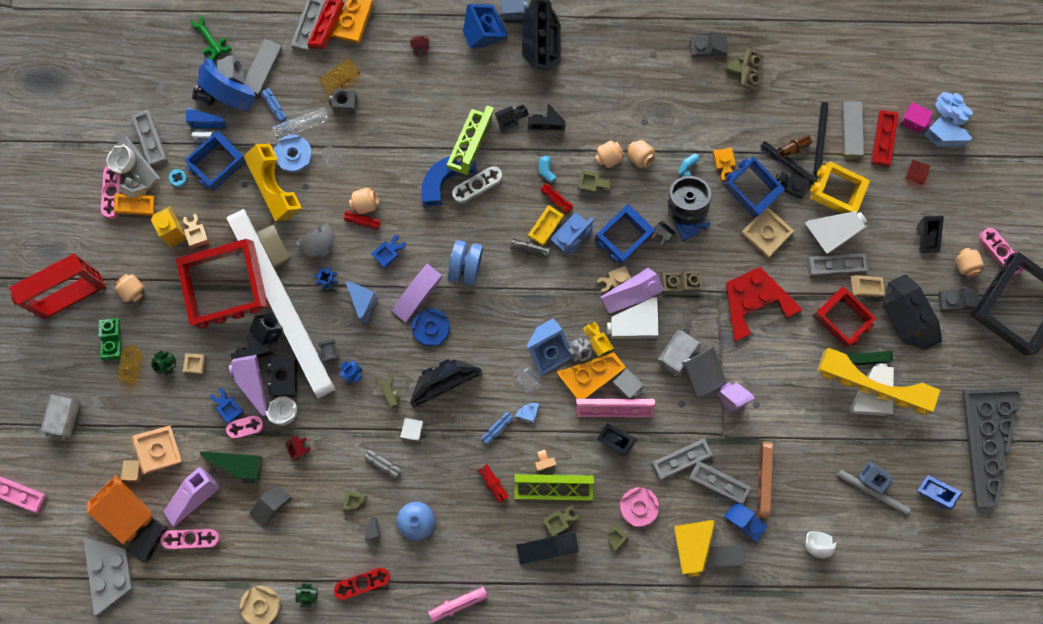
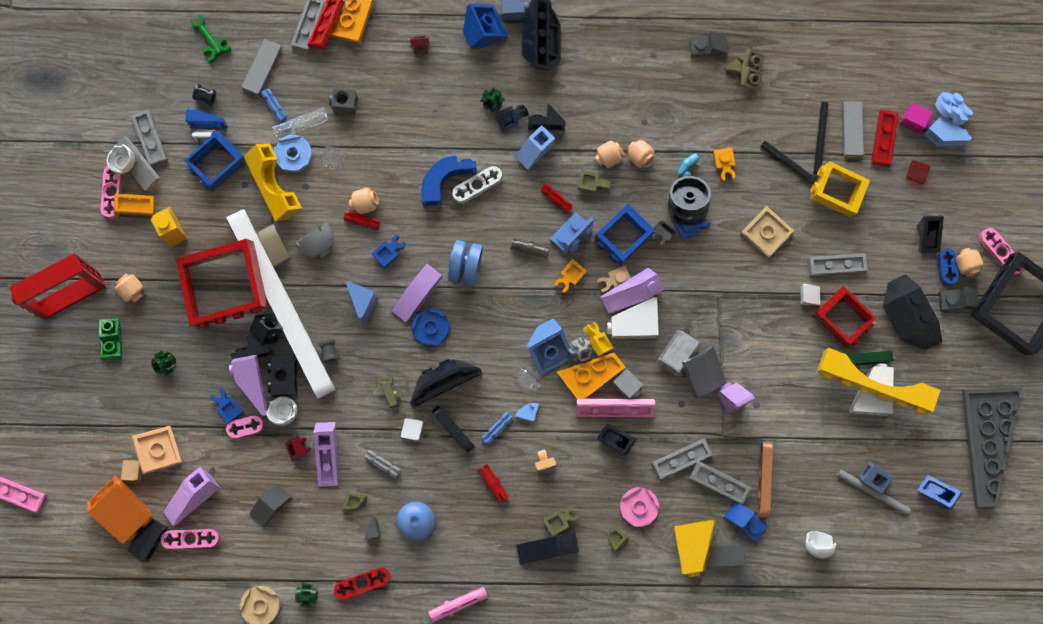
flat silver piece [40,395,81,439] -> none
light grey wing [83,538,133,615] -> none
clear yellow plate [118,345,143,384] -> none
light grey tile [119,175,147,199] -> none
medium azure bush [169,169,187,188] -> none
tan plate [183,214,209,249] -> none
tan tile [183,353,206,375] -> none
blue arch [197,58,255,112] -> none
dark green slope [200,451,263,484] -> none
light grey brick [217,56,244,84] -> none
blue gear [314,267,338,291] -> none
clear yellow plate [319,58,360,95] -> none
blue gear [339,360,363,384] -> none
fence [446,106,494,175] -> none
lime fence [514,474,594,501] -> none
yellow plate [528,205,564,247] -> none
medium azure arm [538,156,557,184] -> none
dark tan slope [660,271,703,293] -> none
blue window [723,157,785,218] -> none
red wing [725,267,802,342] -> none
black plate [775,171,810,199] -> none
reddish brown axle [778,135,813,159] -> none
white slope [805,211,867,254] -> none
tan tile [851,275,885,297] -> none
none -> lavender slope [313,422,338,487]
none -> black beam [431,405,475,453]
none -> dark green gear [480,87,505,112]
none -> light blue slope [515,125,555,170]
none -> light orange plate [554,259,587,294]
none -> white slope [801,284,820,306]
none -> blue beam [937,249,959,286]

